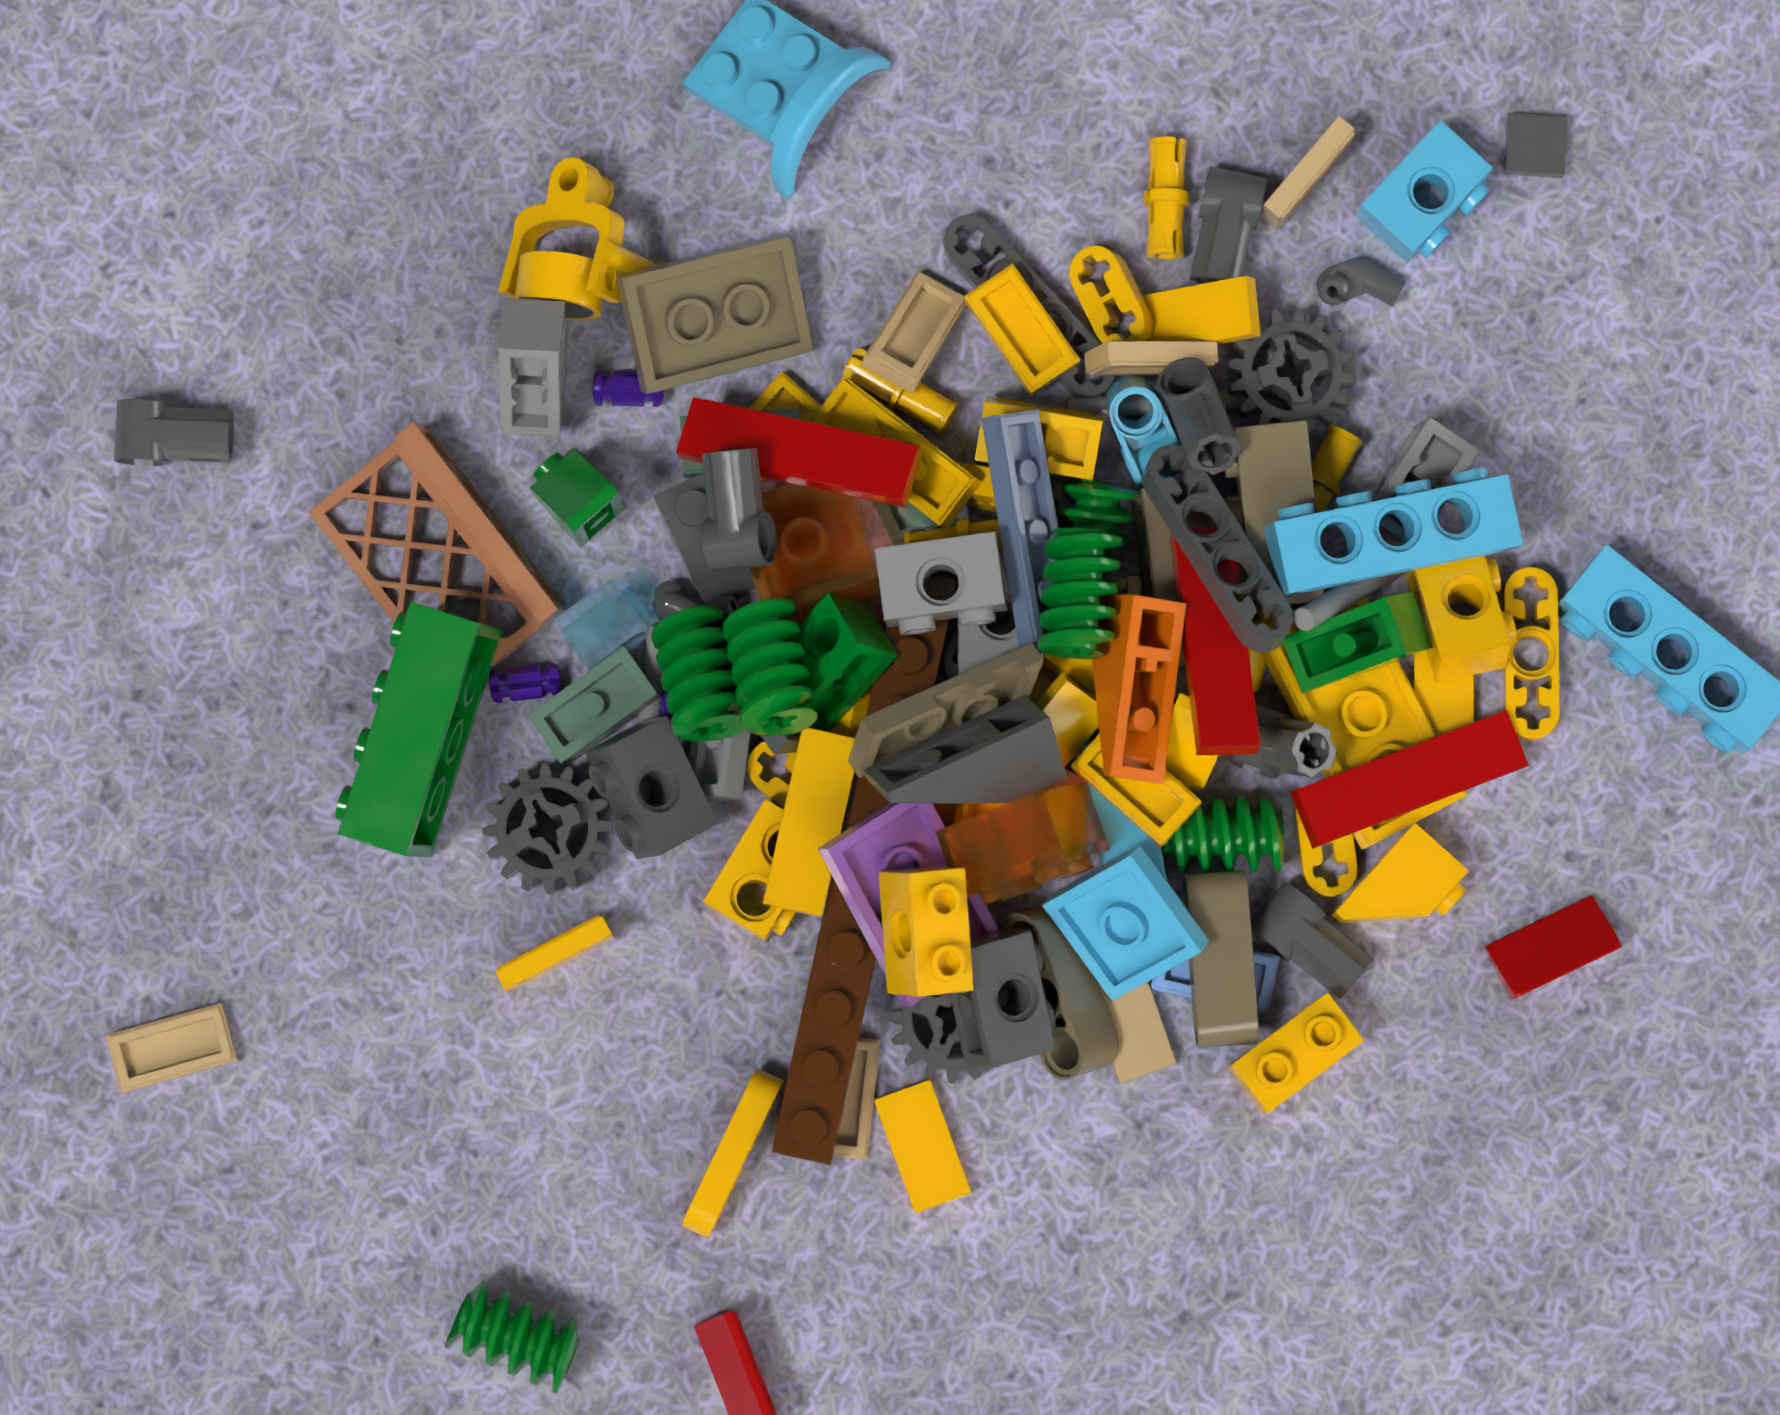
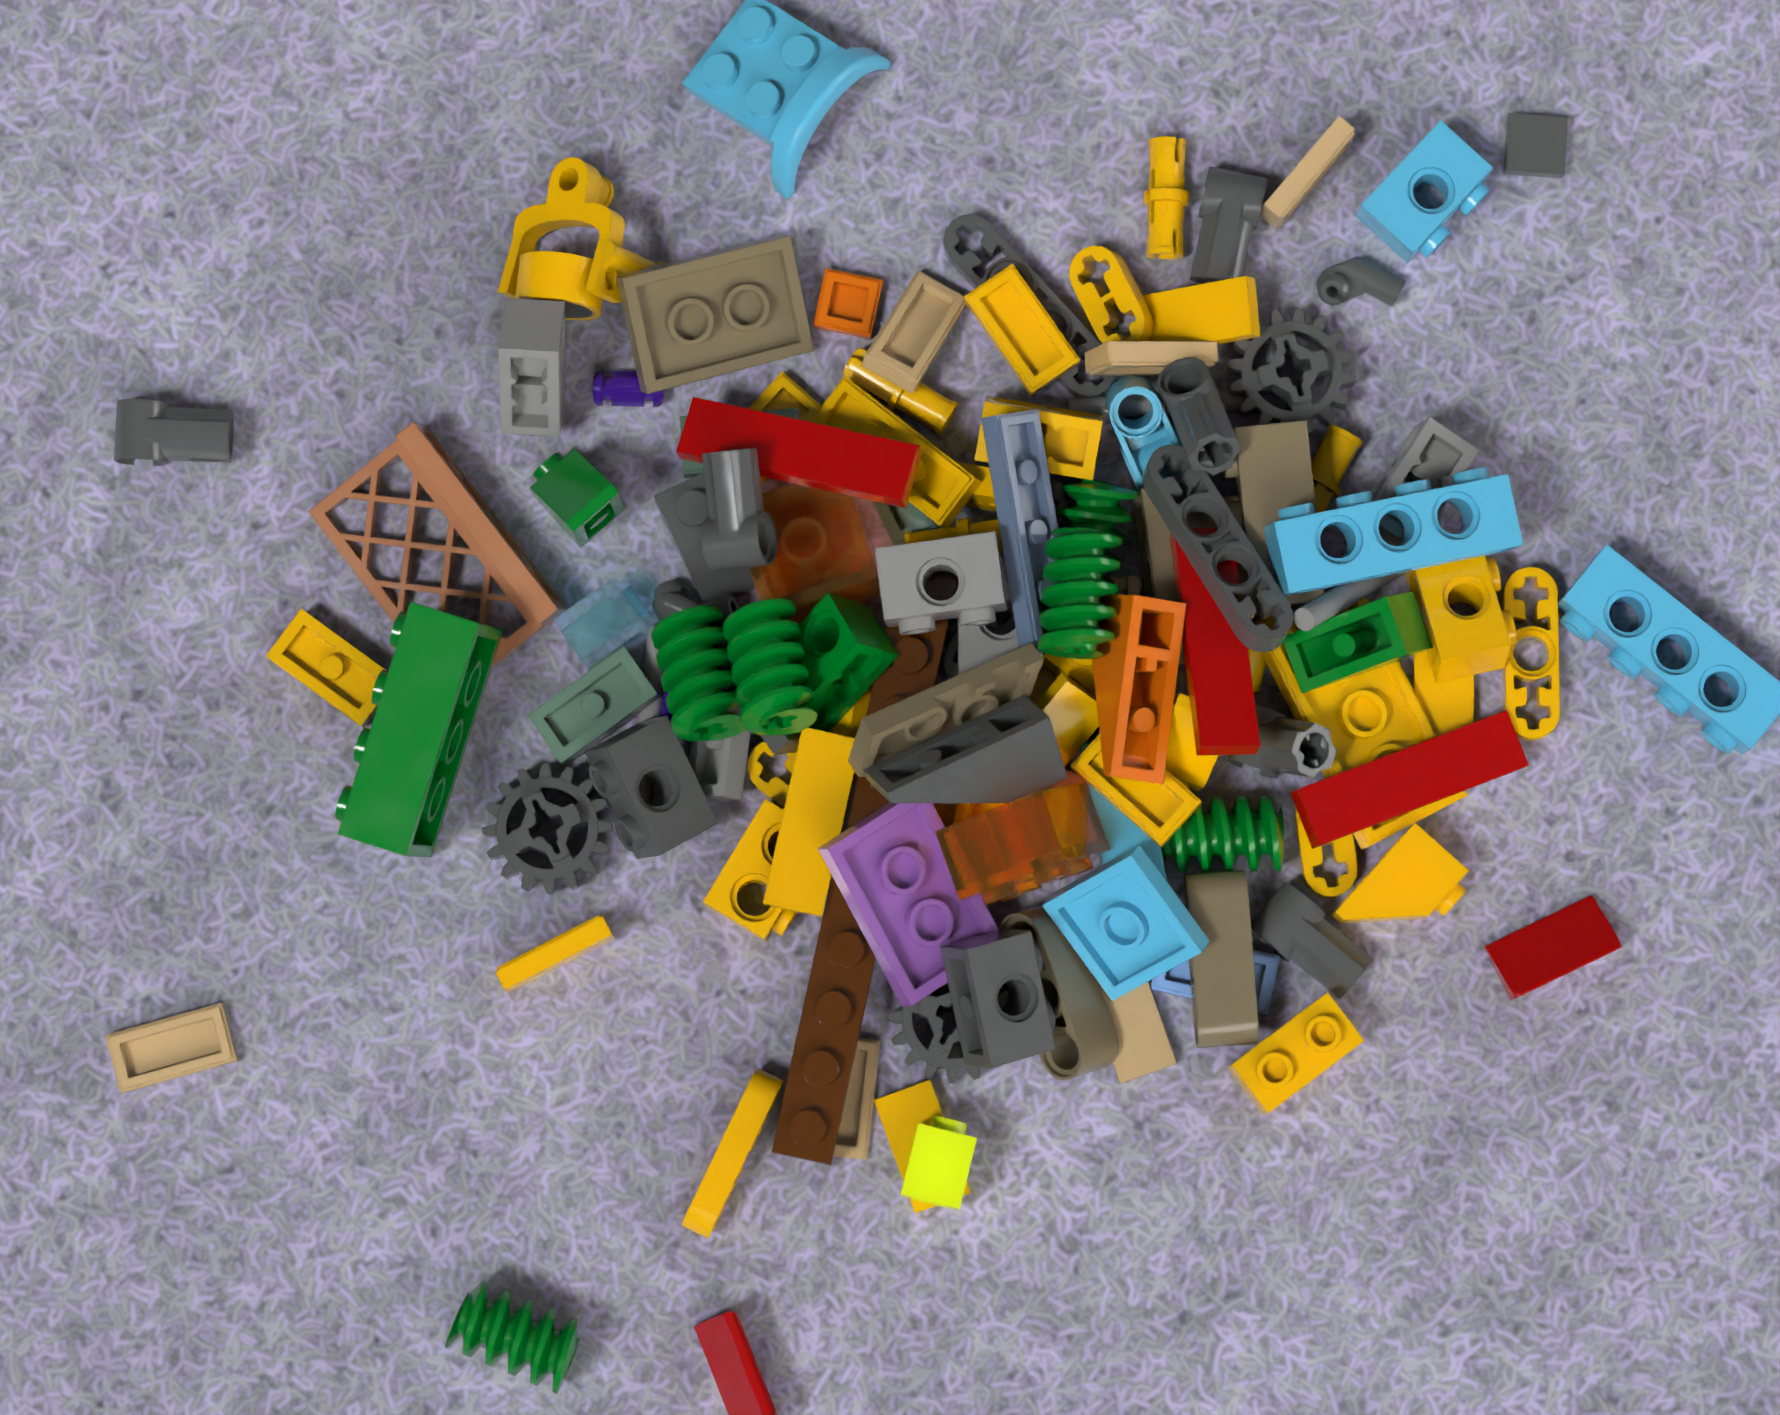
dark purple piece [489,663,562,703] -> none
yellow brick [878,866,974,997] -> none
none -> yellow plate [266,609,384,728]
none -> orange tile [813,268,883,340]
none -> neon yellow brick [900,1115,977,1211]

